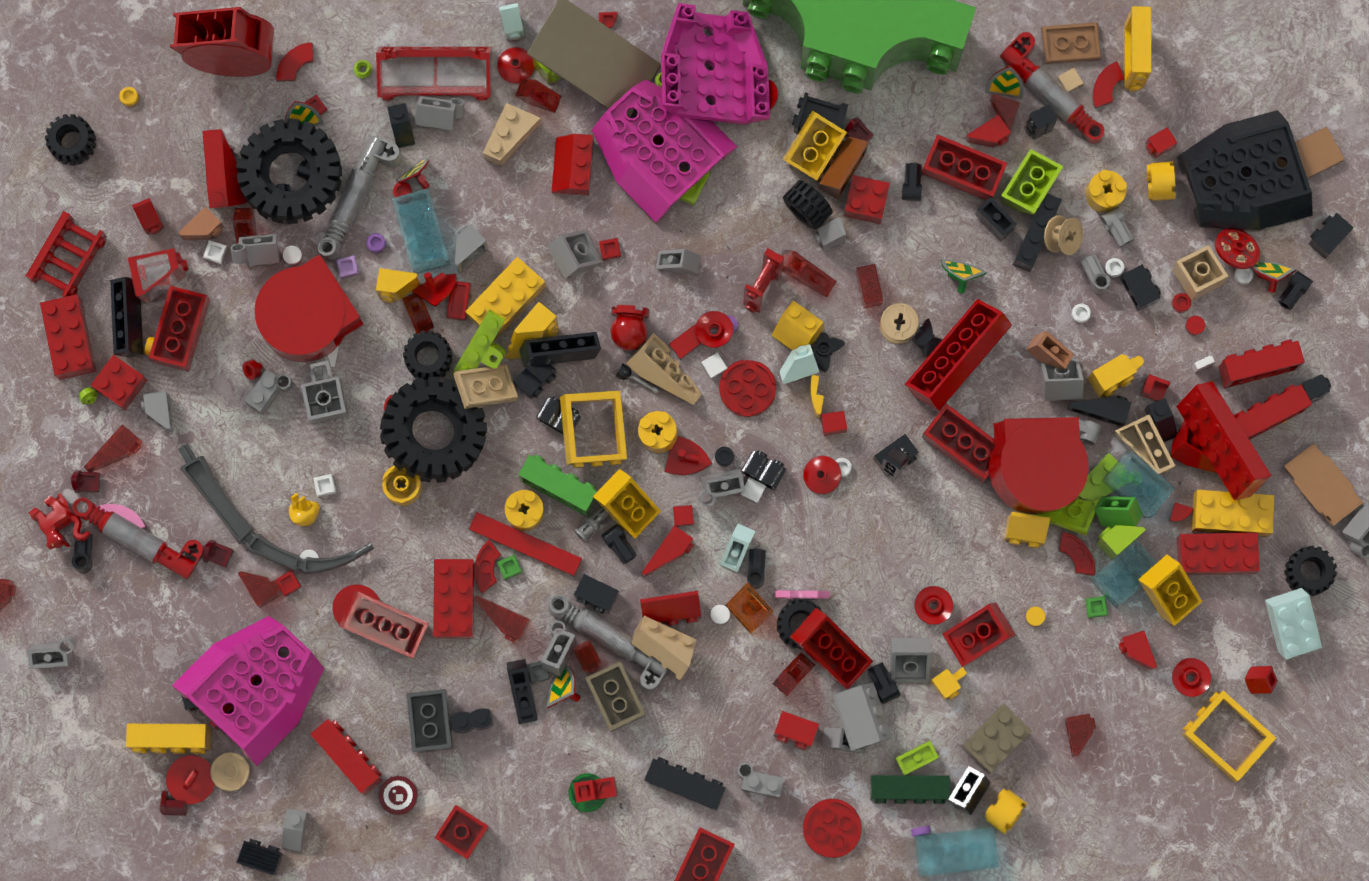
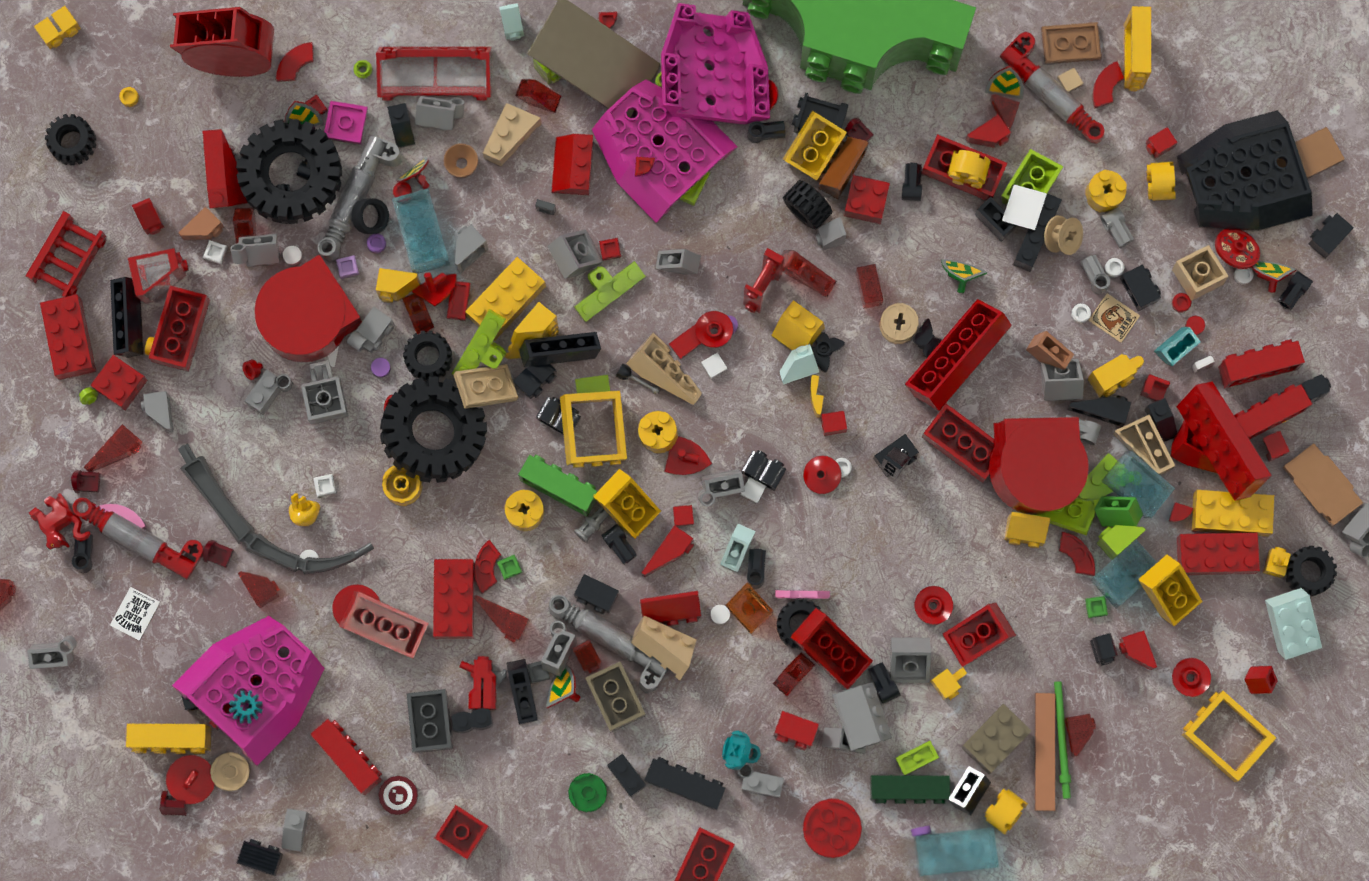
red tile [275,570,302,597] -> none
red tile [469,512,582,576] -> none
red dish [497,47,534,84] -> none
red slope [574,777,618,803] -> none
red tile [610,305,650,351] -> none
black tile [715,447,734,467] -> none
red tile [719,360,776,417] -> none
black brick [1024,105,1057,140] -> none
yellow tile [1025,606,1045,626] -> none
none -> yellow piece [34,6,81,49]
none -> white sticker [110,587,160,640]
none -> teal gear [229,690,263,724]
none -> dark pink plate [324,101,368,145]
none -> light grey hinge [347,307,394,354]
none -> black tyre [351,198,389,234]
none -> medium lavender tile [371,358,391,378]
none -> medium nougat piece [444,143,478,178]
none -> red piece [459,656,507,710]
none -> dark grey tile [535,199,556,215]
none -> lime plate [574,261,646,322]
none -> lime sticker [575,375,610,393]
none -> black brick [607,753,646,798]
none -> red tile [635,157,655,177]
none -> teal tile [722,731,761,770]
none -> black piece [747,121,785,143]
none -> yellow brick [948,150,991,188]
none -> white sticker [1002,185,1047,230]
none -> nougat tile [1035,693,1055,811]
none -> bright green bar [1054,681,1072,799]
none -> tan sticker [1088,293,1140,342]
none -> black brick [1090,633,1118,666]
none -> teal brick [1154,327,1201,366]
none -> red panel [1263,431,1290,462]
none -> yellow brick [1263,547,1291,578]

